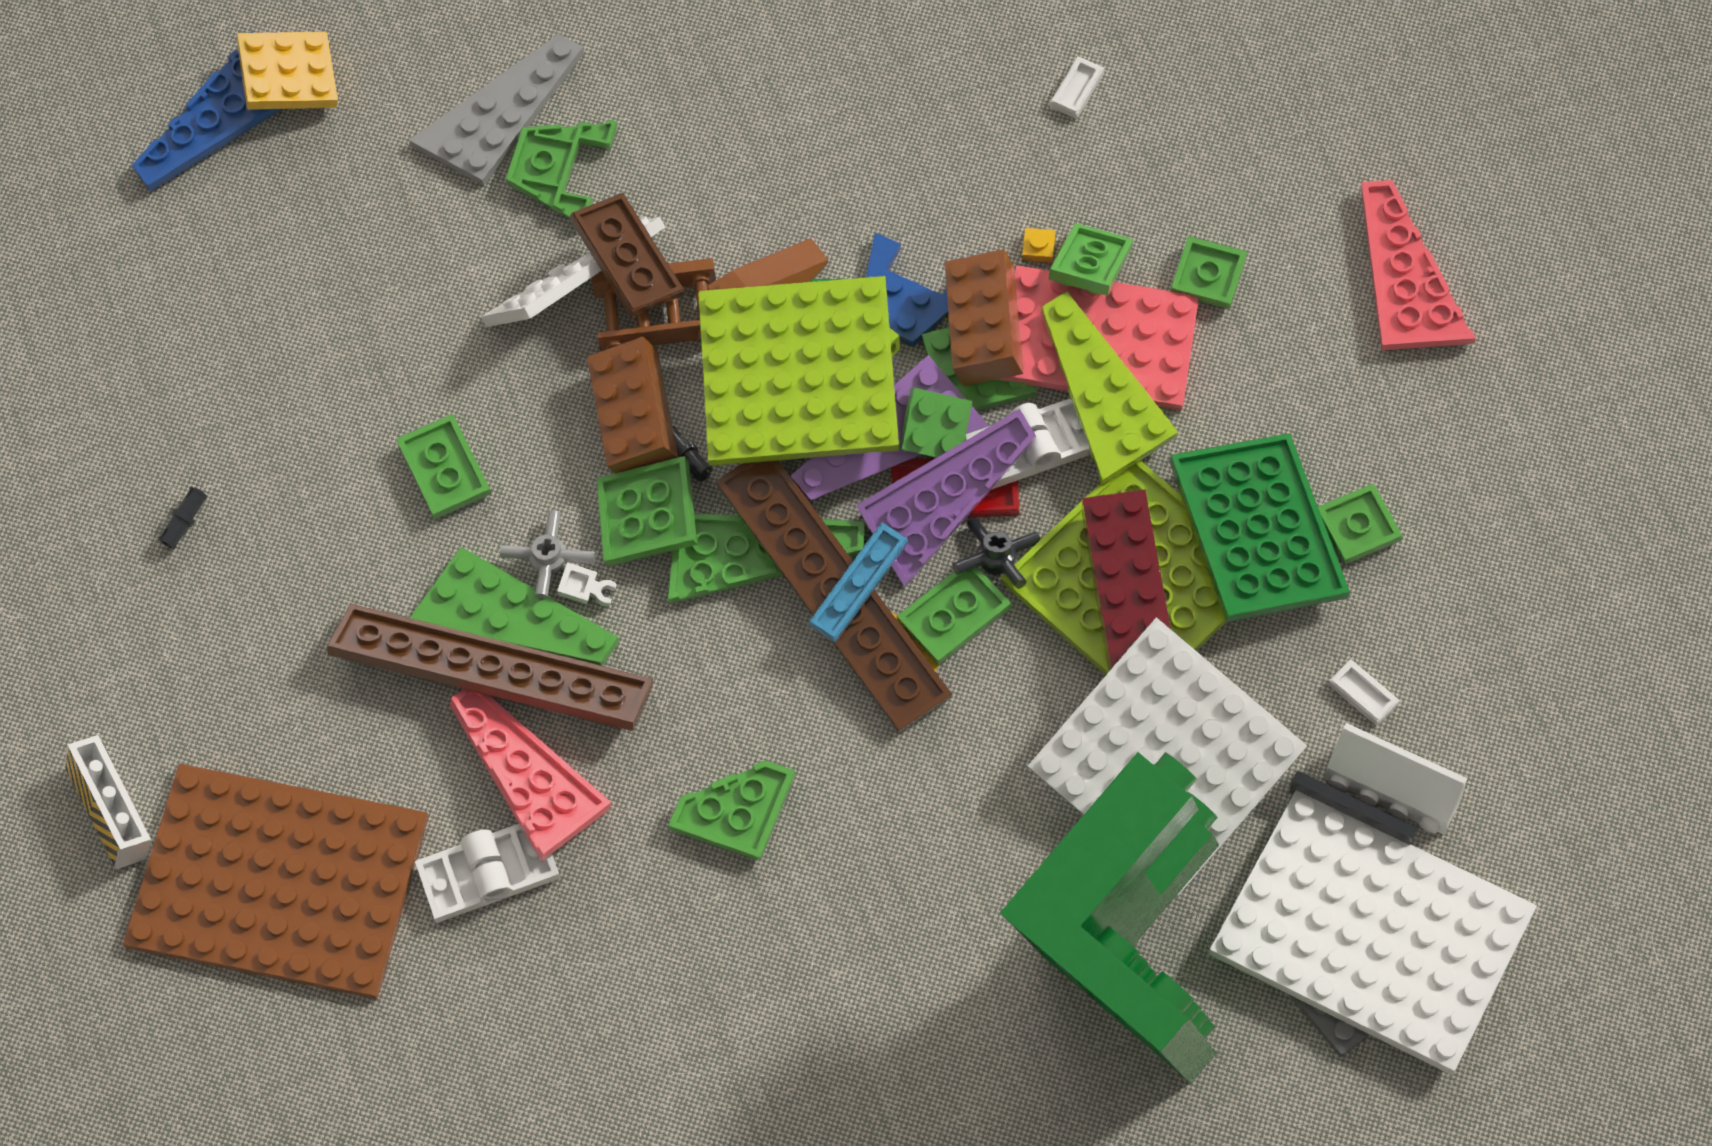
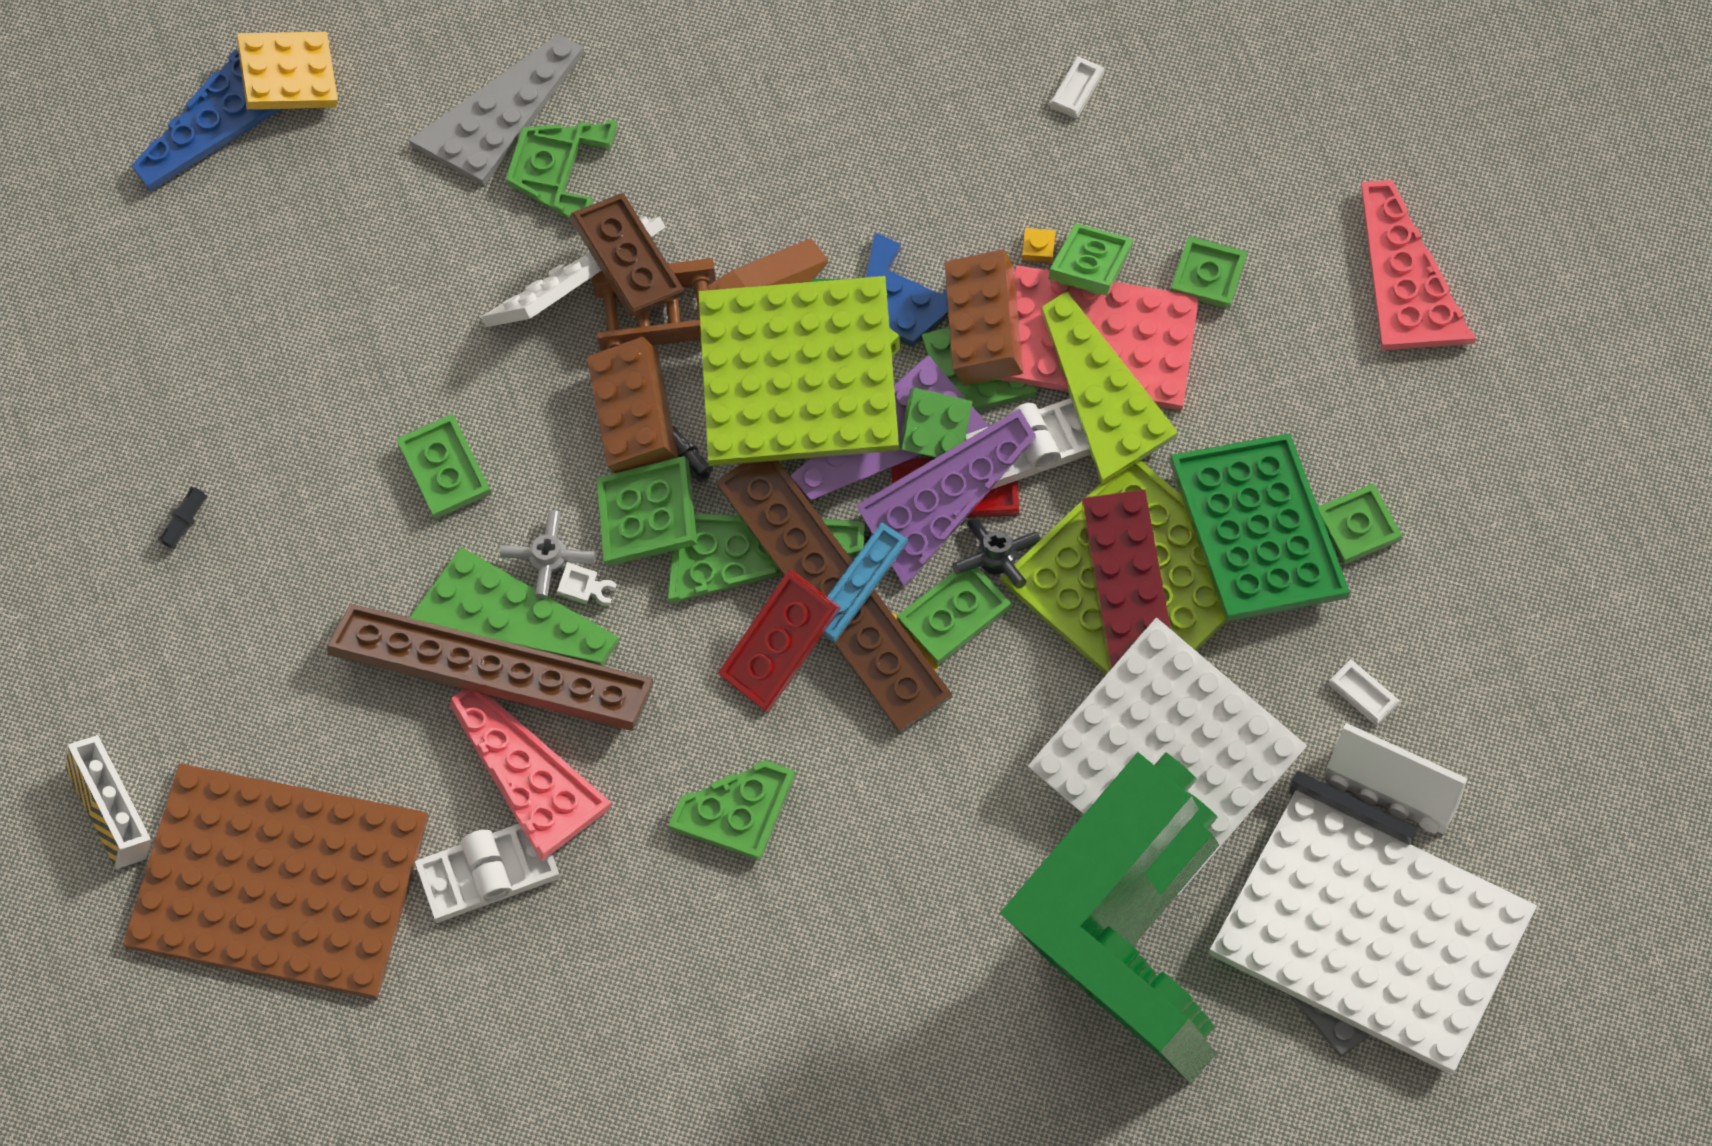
none -> red tile [717,570,841,712]

